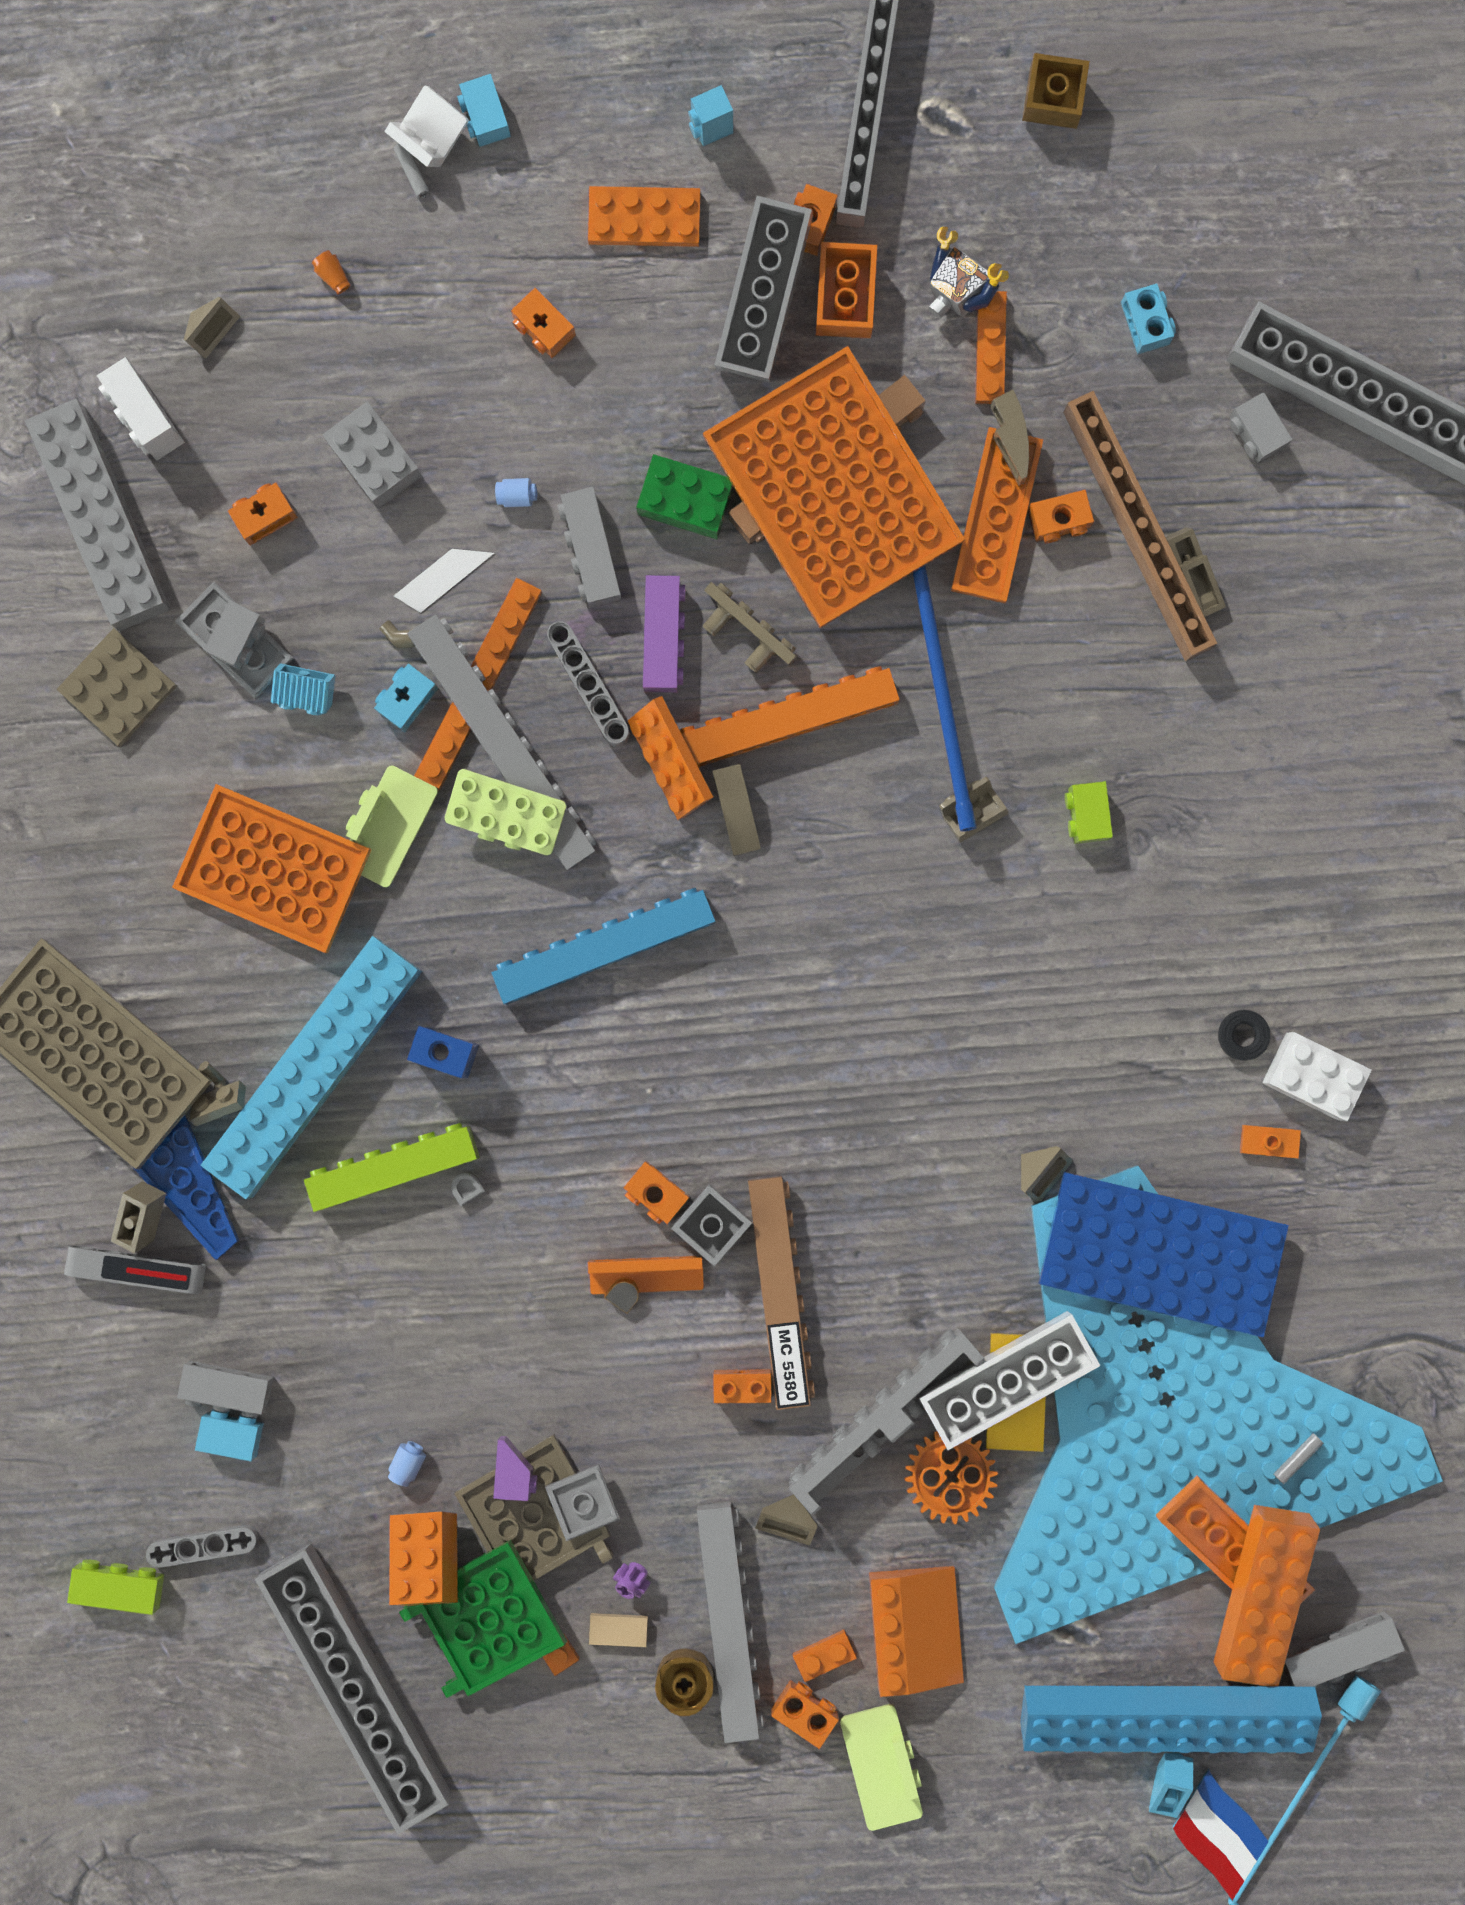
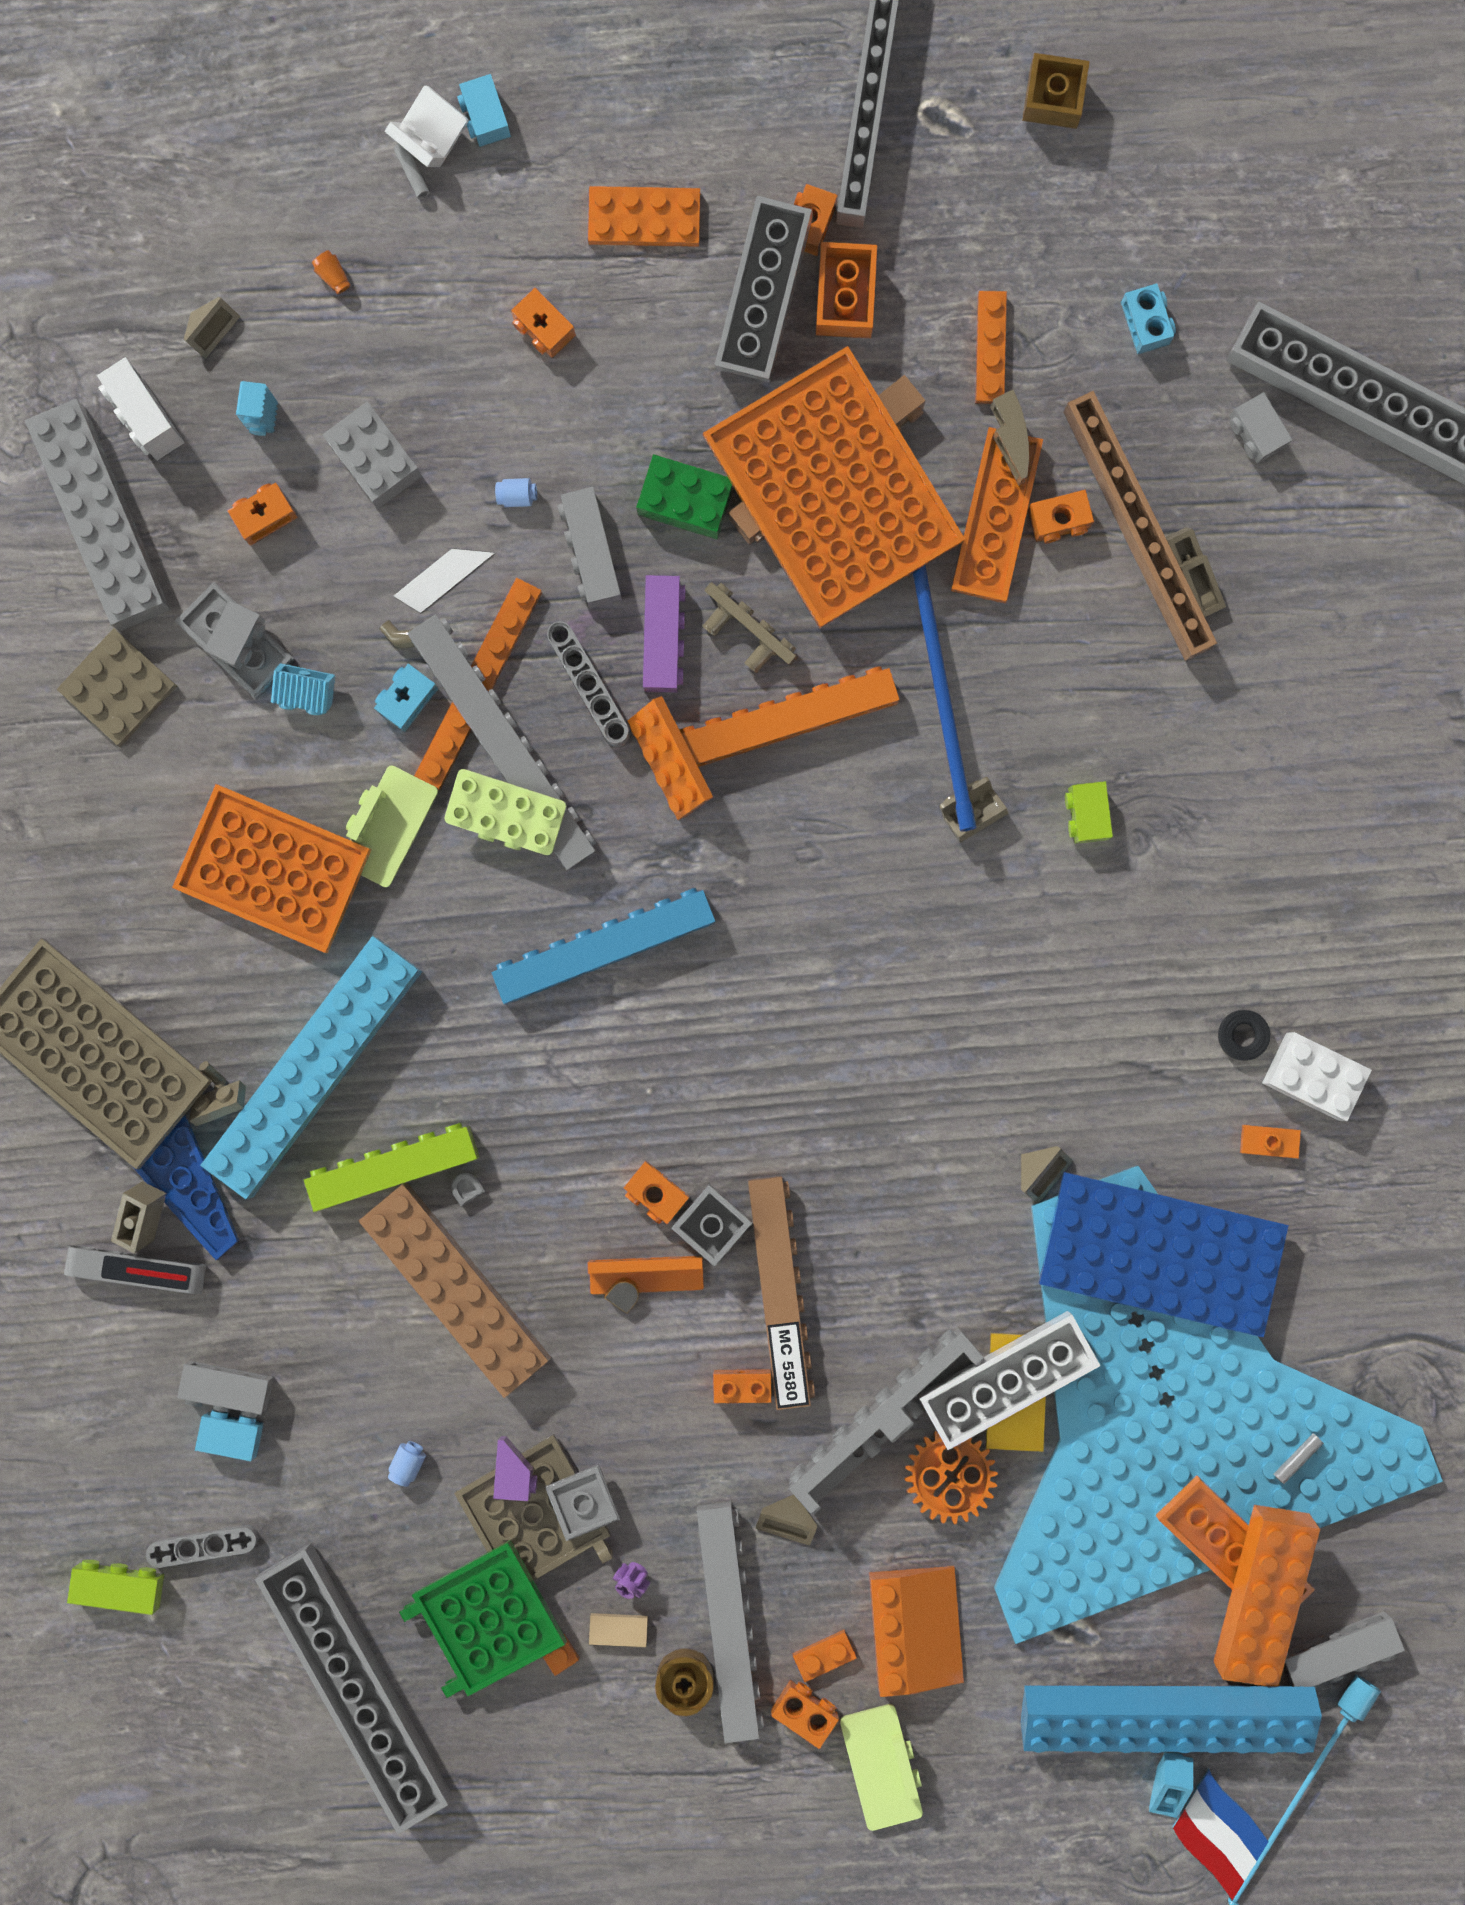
orange brick [389,1512,458,1606] -> none
blue piece [407,1026,479,1078] -> none
medium azure brick [688,85,733,146] -> none
dark tan slope [713,764,761,856] -> none
torso [928,227,1009,319] -> none
none -> medium azure brick [236,381,279,436]
none -> medium nougat brick [359,1183,551,1398]

